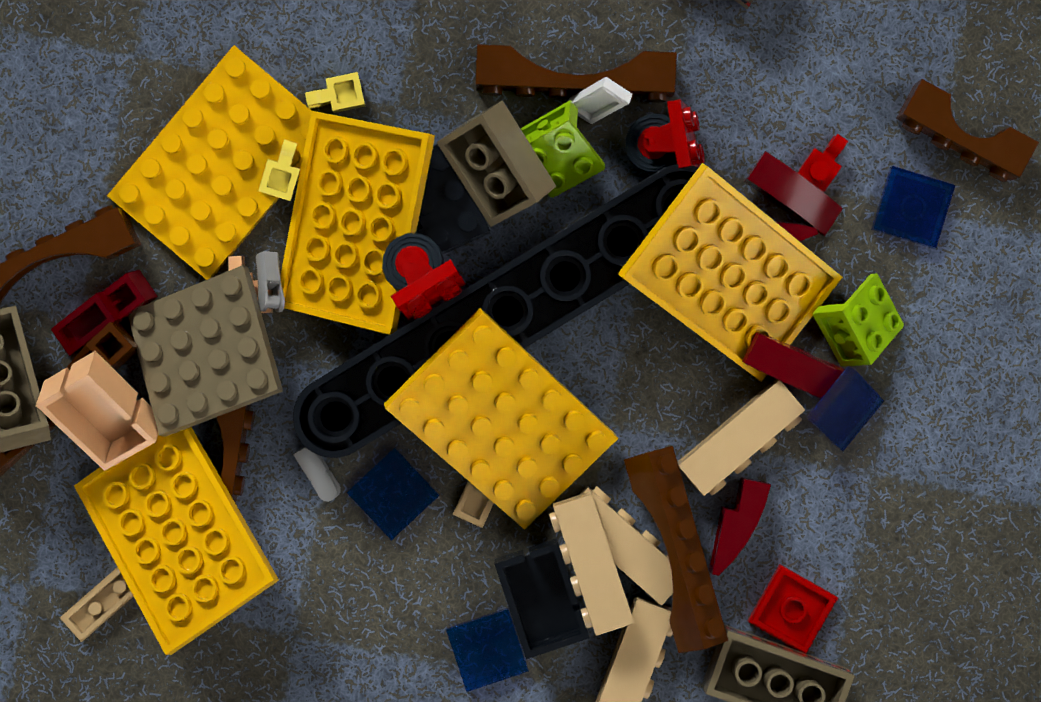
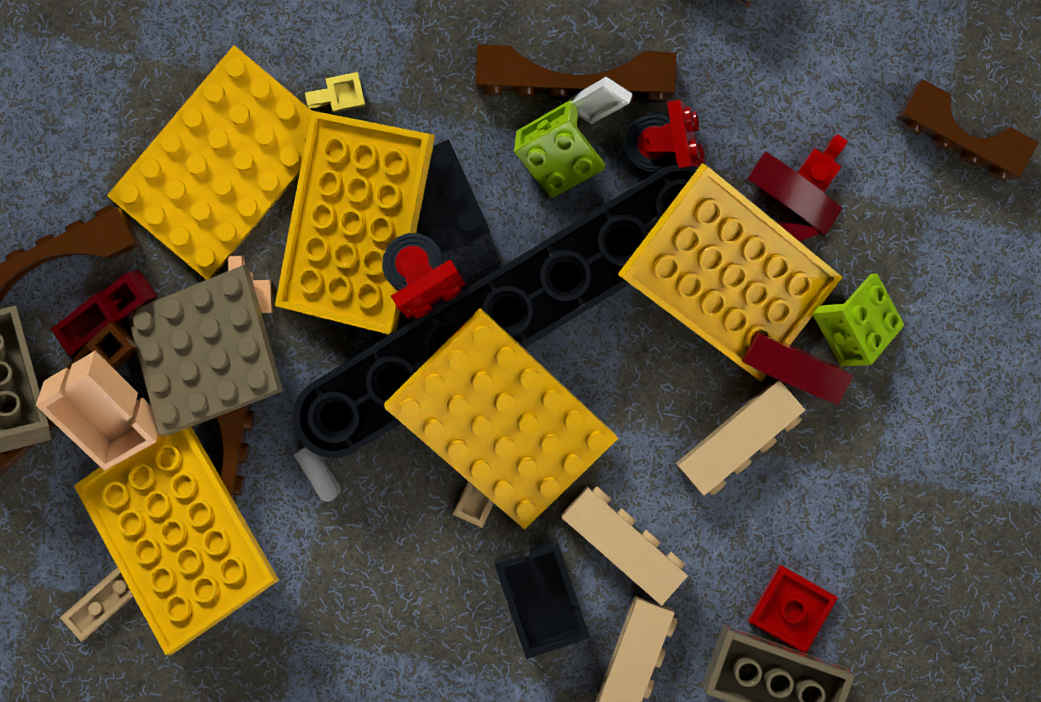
light grey bar [256,251,285,312] -> none
light yellow plate [258,139,300,201] -> none
clear blue tile [347,447,440,541] -> none
dark tan brick [436,100,556,227] -> none
clear blue tile [446,608,529,692] -> none
tan brick [549,491,634,636] -> none
reddish brown arch [624,446,728,653] -> none
dark red slope [709,477,771,576] -> none
clear blue tile [806,366,884,451] -> none
clear blue tile [871,166,956,249] -> none

